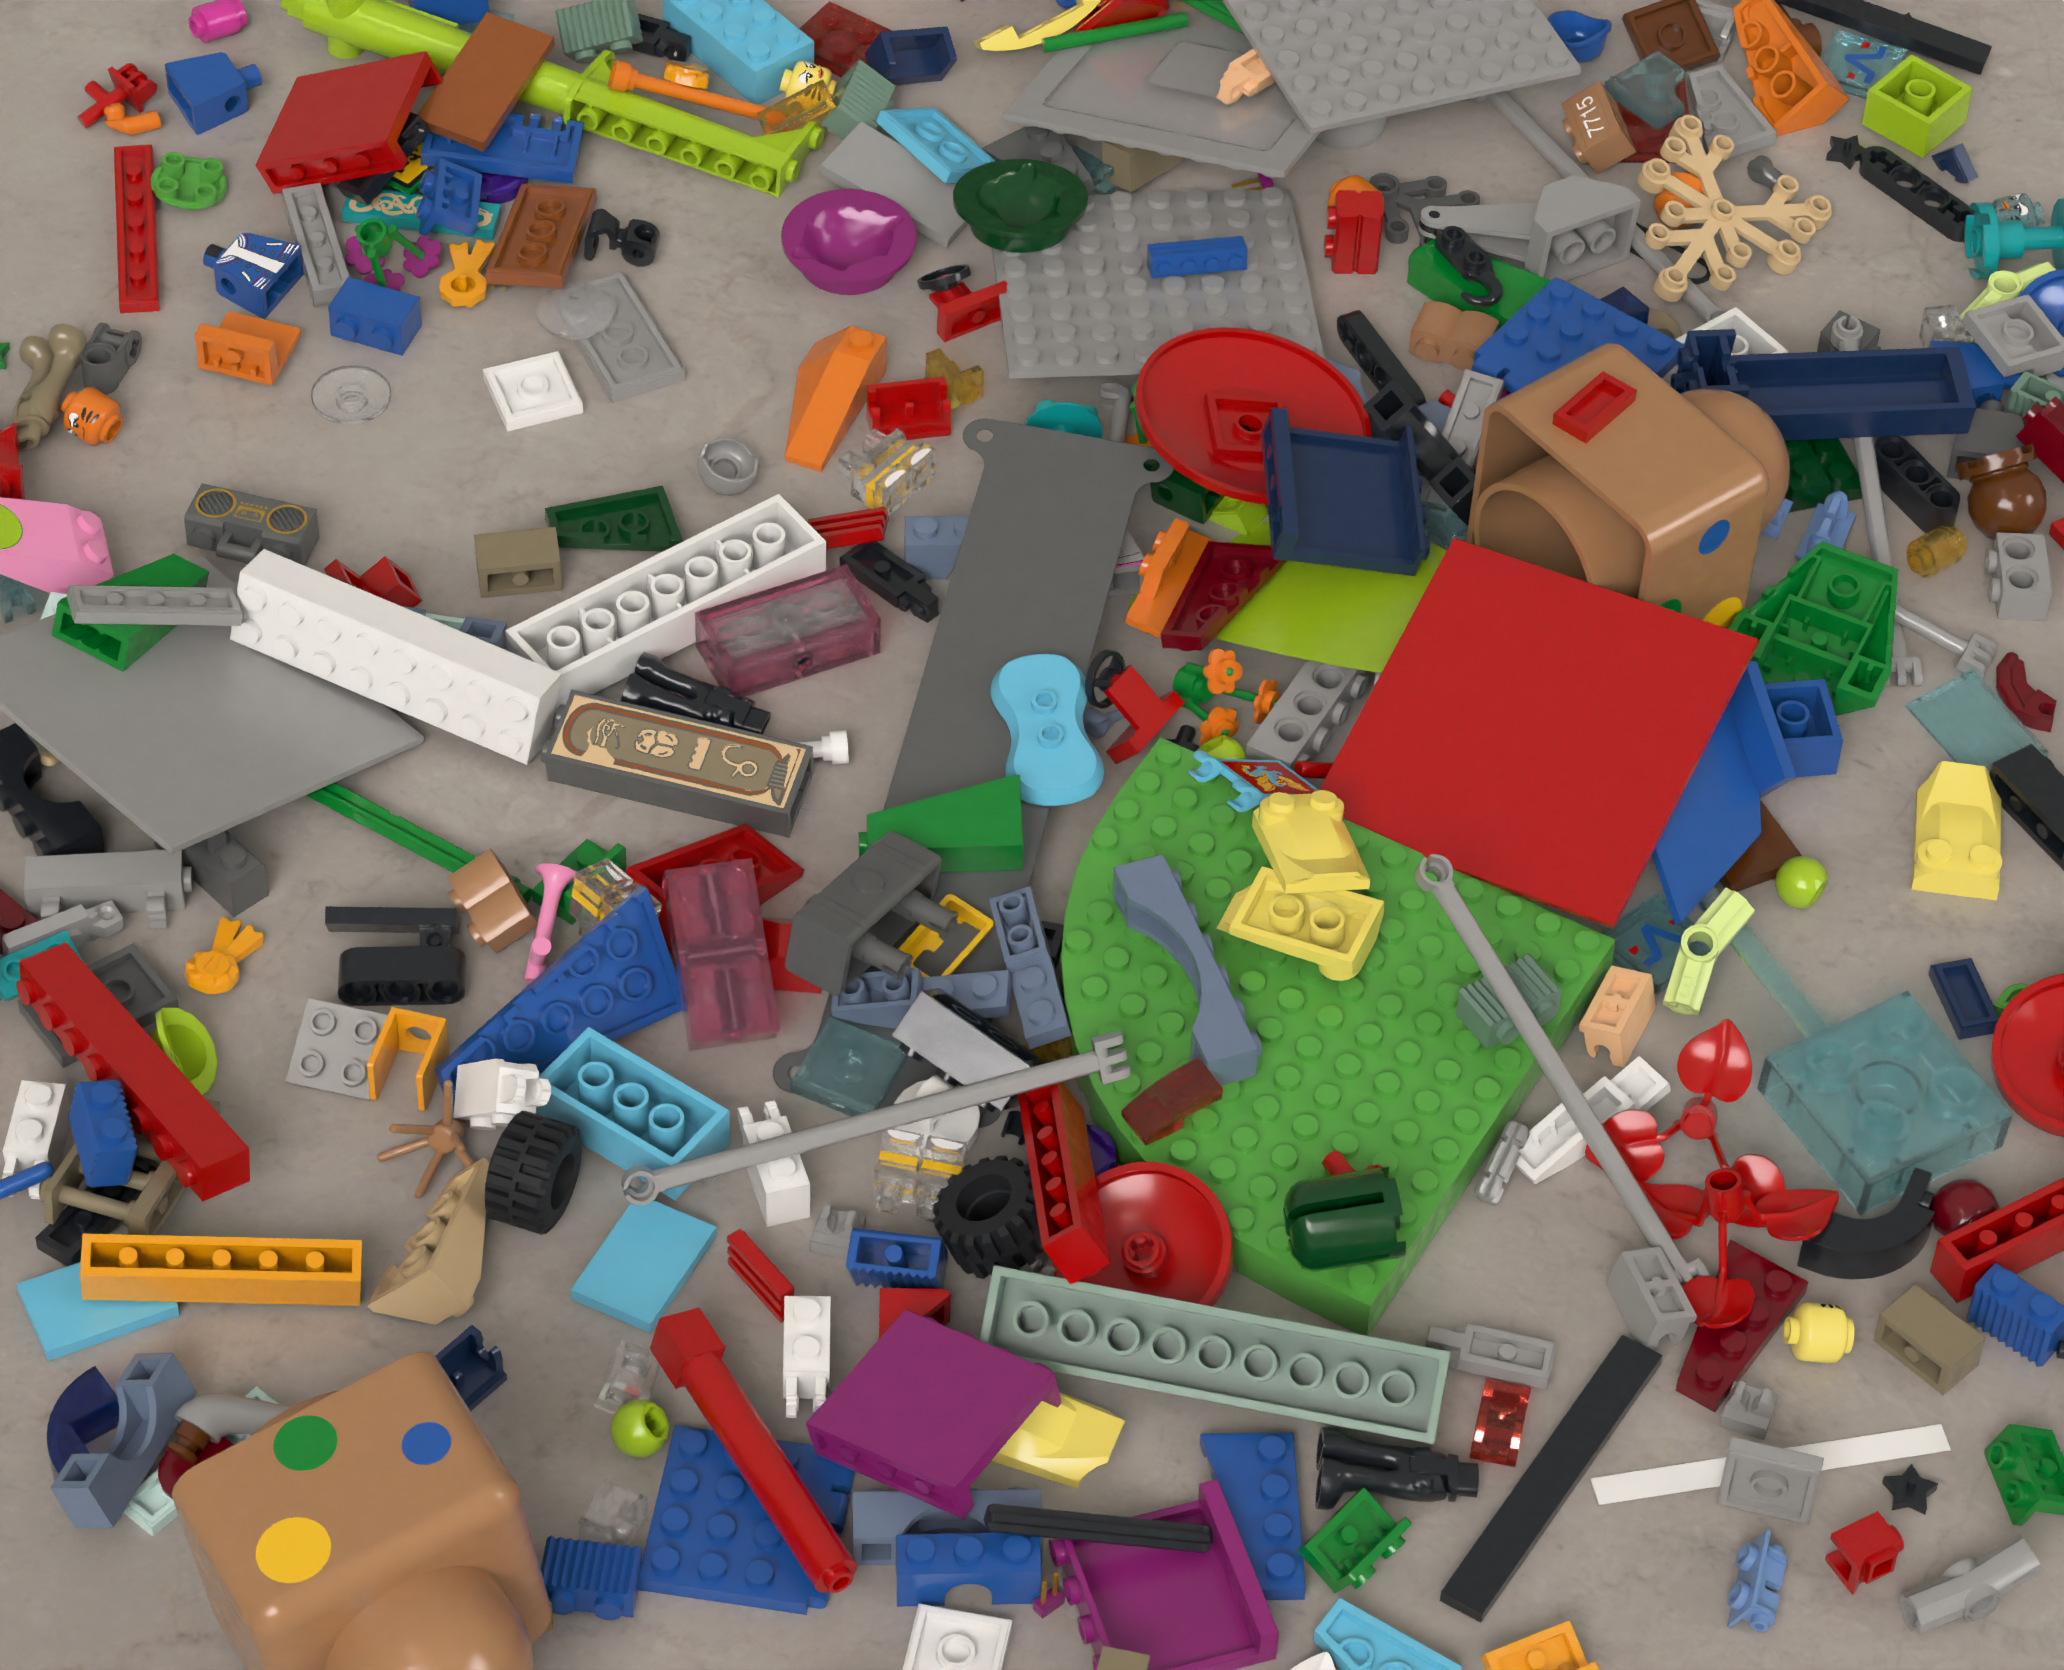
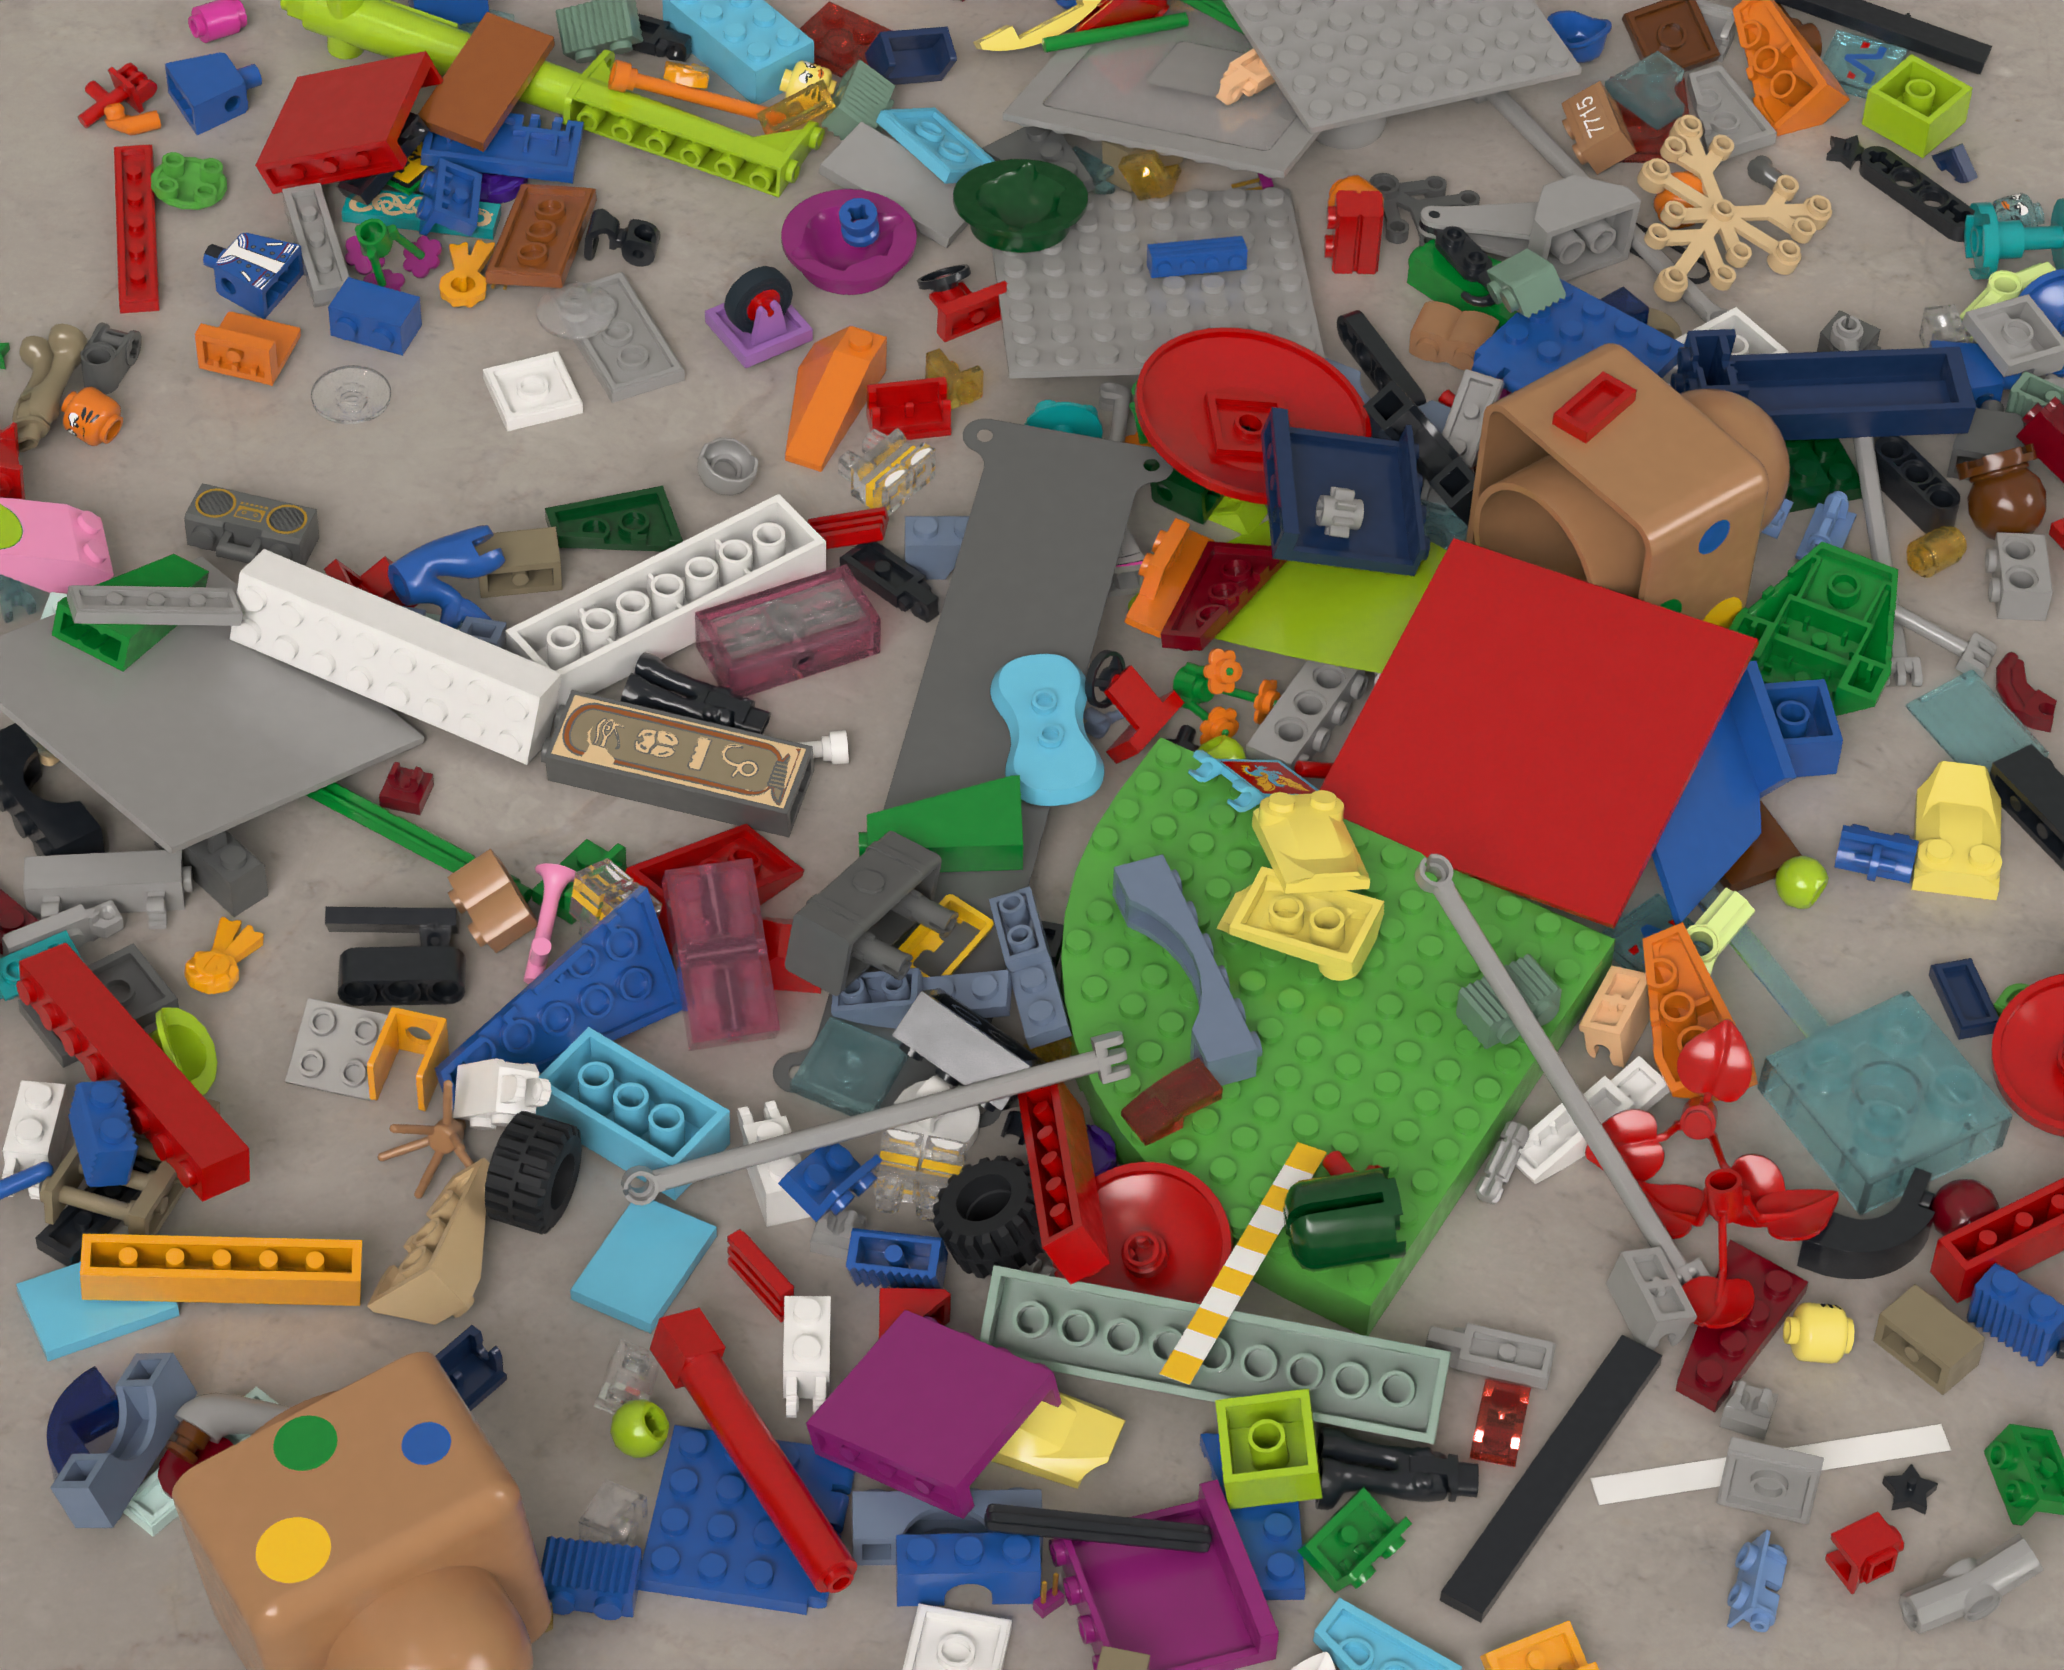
none -> dark red tile [379,762,434,816]
none -> blue piece [388,525,505,629]
none -> plate [705,266,813,369]
none -> blue bracket [778,1143,883,1222]
none -> blue wheel [839,198,880,247]
none -> clear yellow bracket [1118,150,1182,201]
none -> sticker [1159,1142,1327,1385]
none -> lime brick [1215,1389,1323,1509]
none -> light grey gear [1315,487,1364,538]
none -> sand green brick [1487,248,1566,318]
none -> orange wedge [1642,922,1758,1101]
none -> blue hips [1834,824,1919,883]

